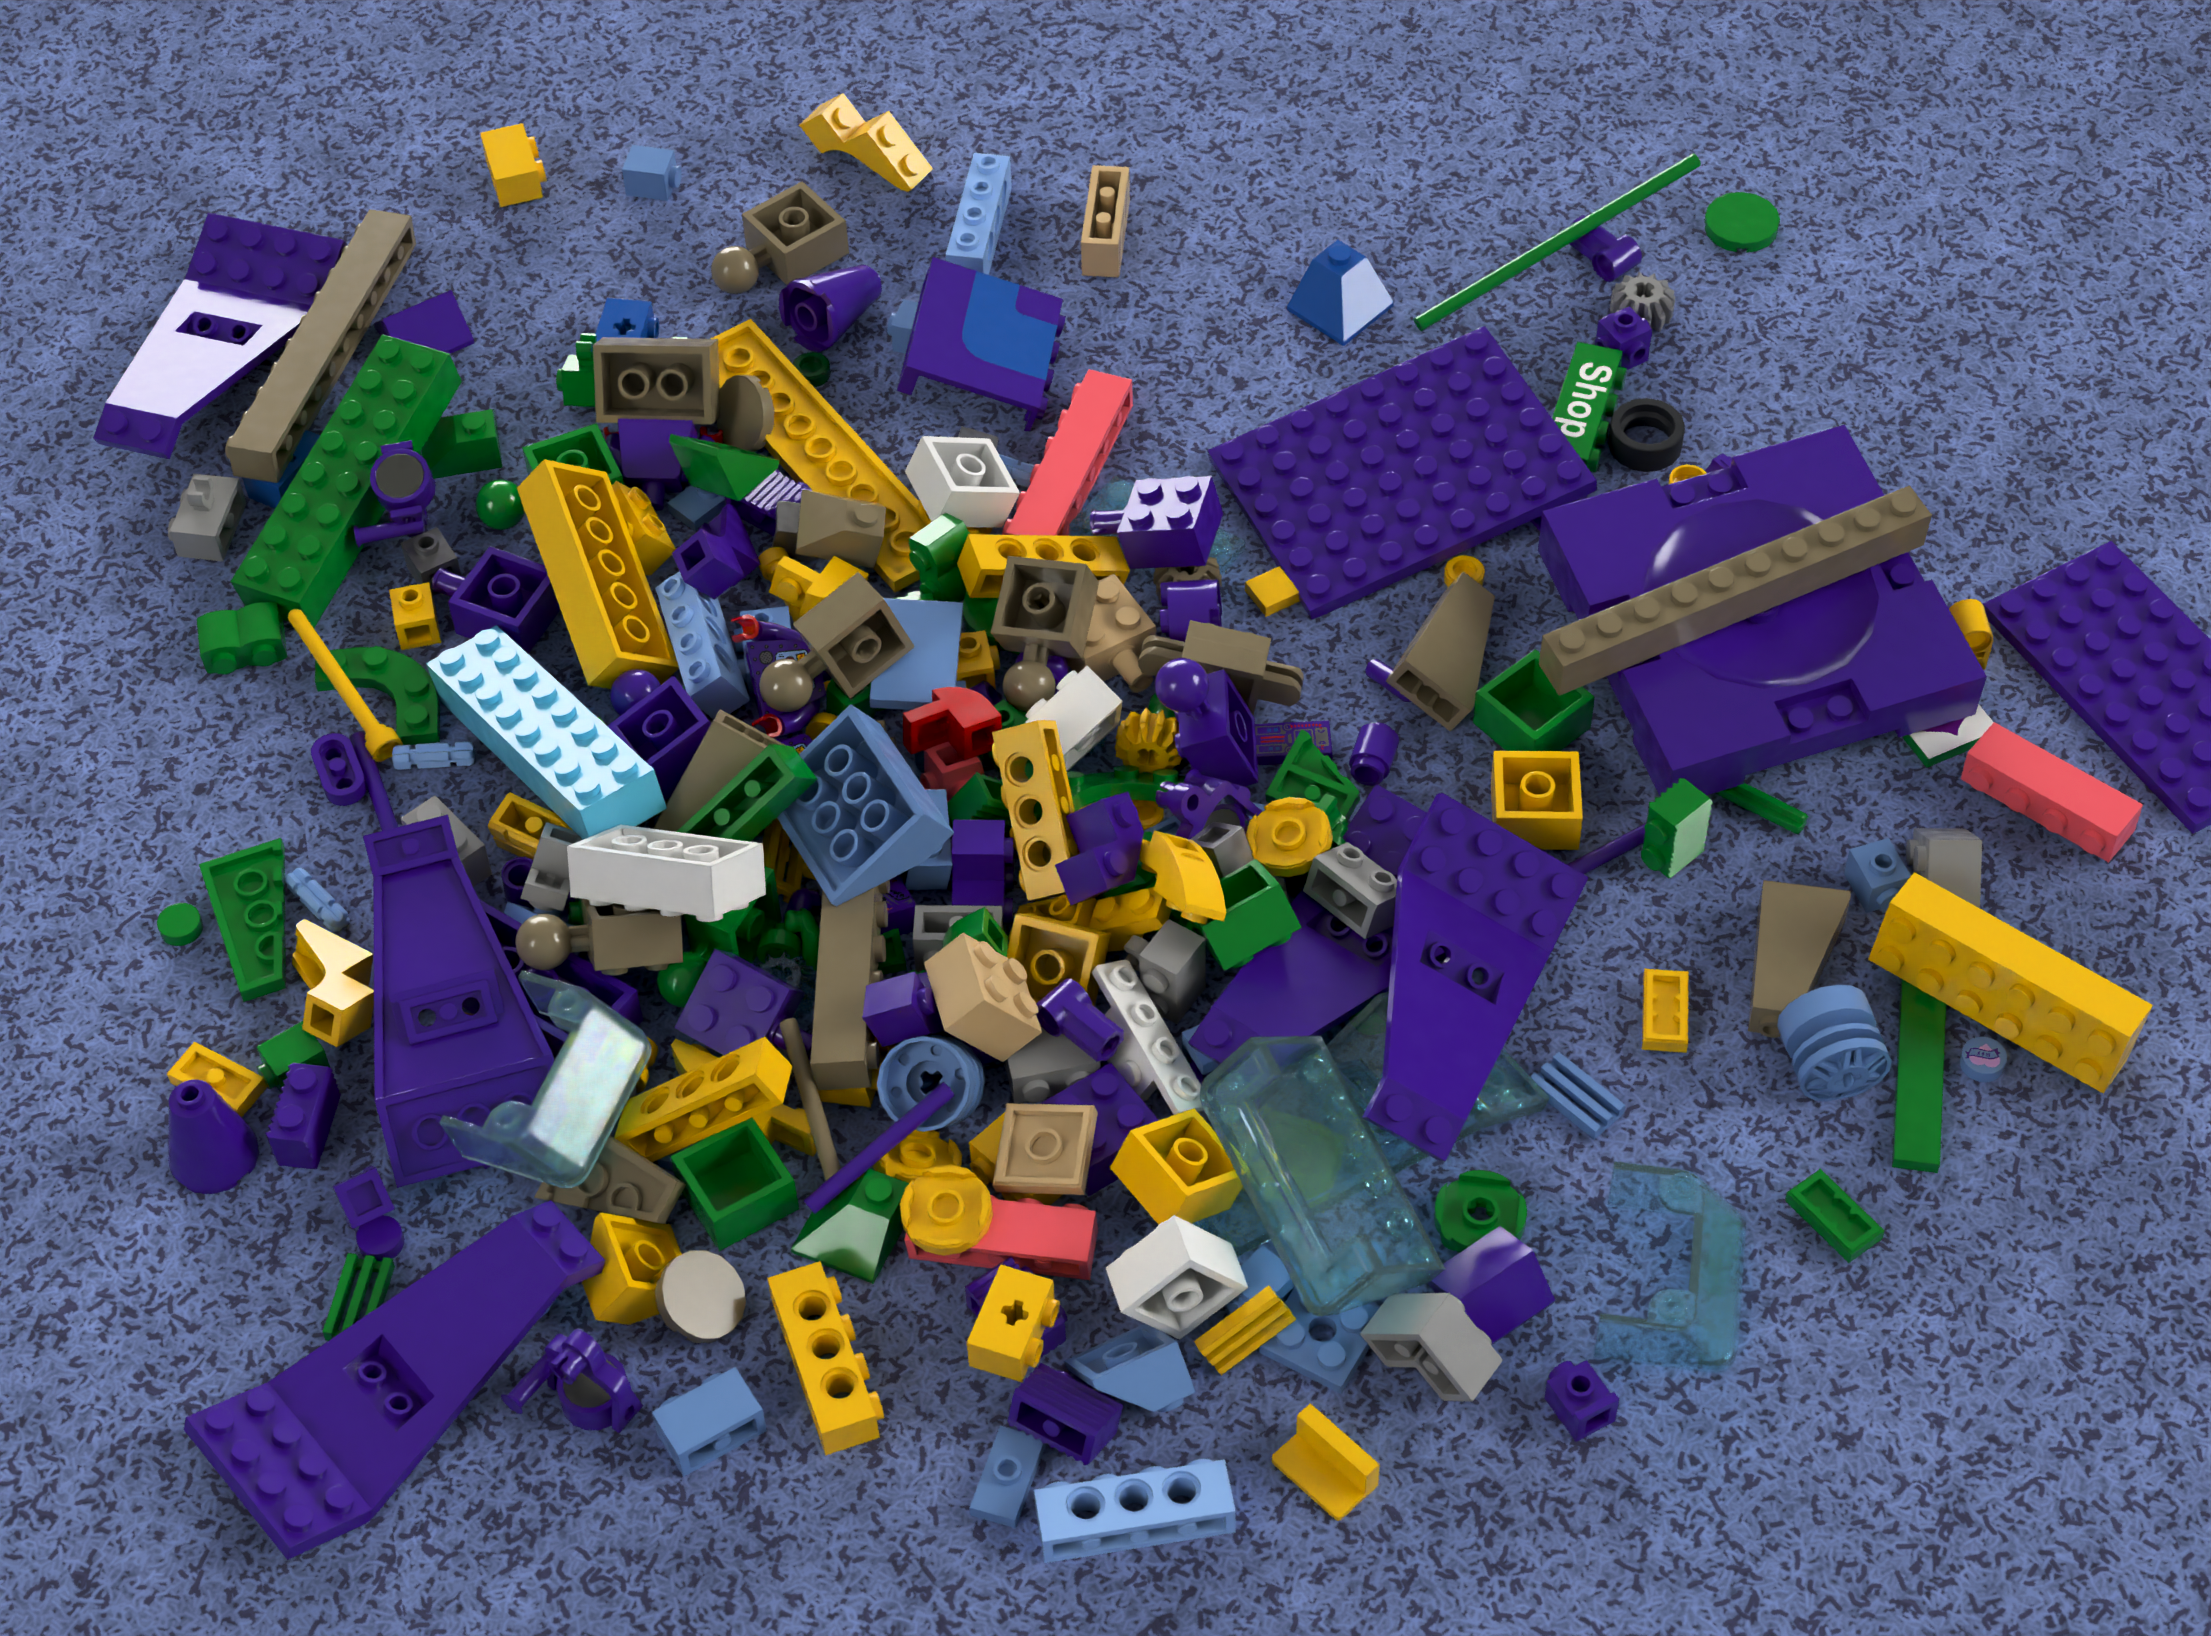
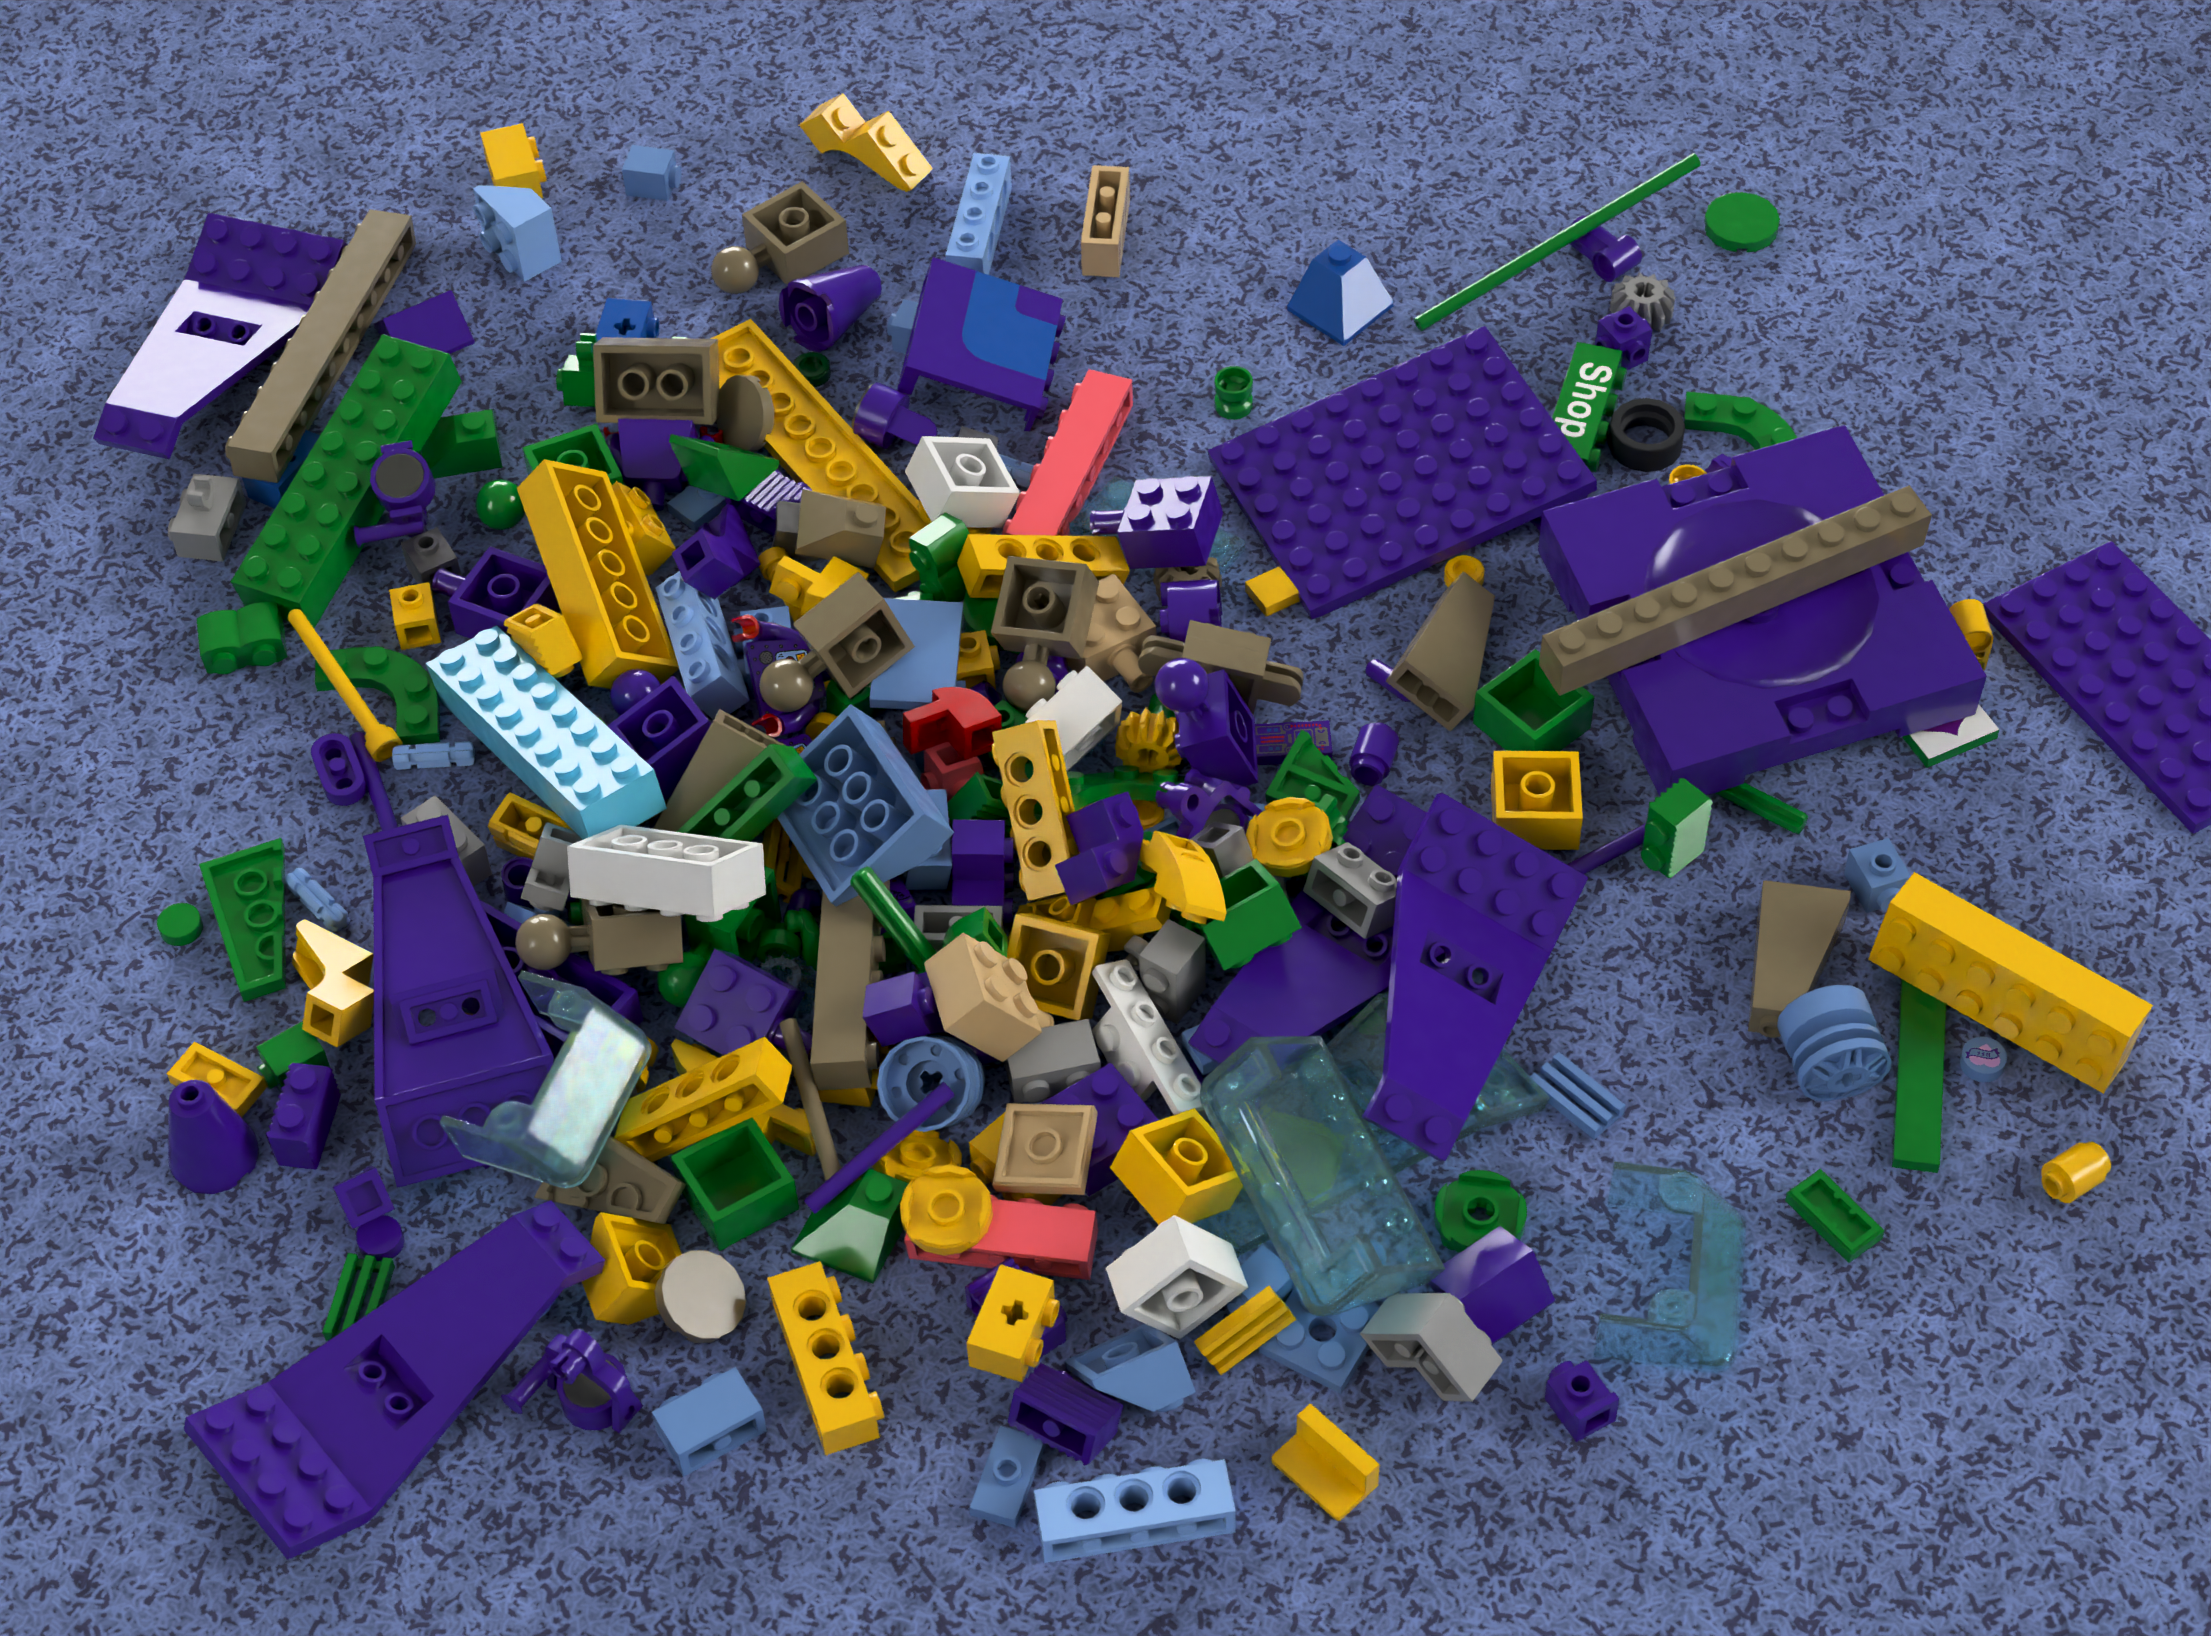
dark purple piece [1036,978,1124,1062] -> none
yellow plate [1642,969,1689,1053] -> none
light grey brick [1906,828,1982,908] -> none
coral brick [1961,722,2143,863] -> none
none -> light blue slope [473,185,562,282]
none -> yellow brick [503,603,583,678]
none -> green axle [850,866,937,973]
none -> dark purple piece [852,382,938,449]
none -> green wheel [1214,366,1253,420]
none -> green plate [1684,391,1797,450]
none -> yellow brick [2041,1141,2111,1203]

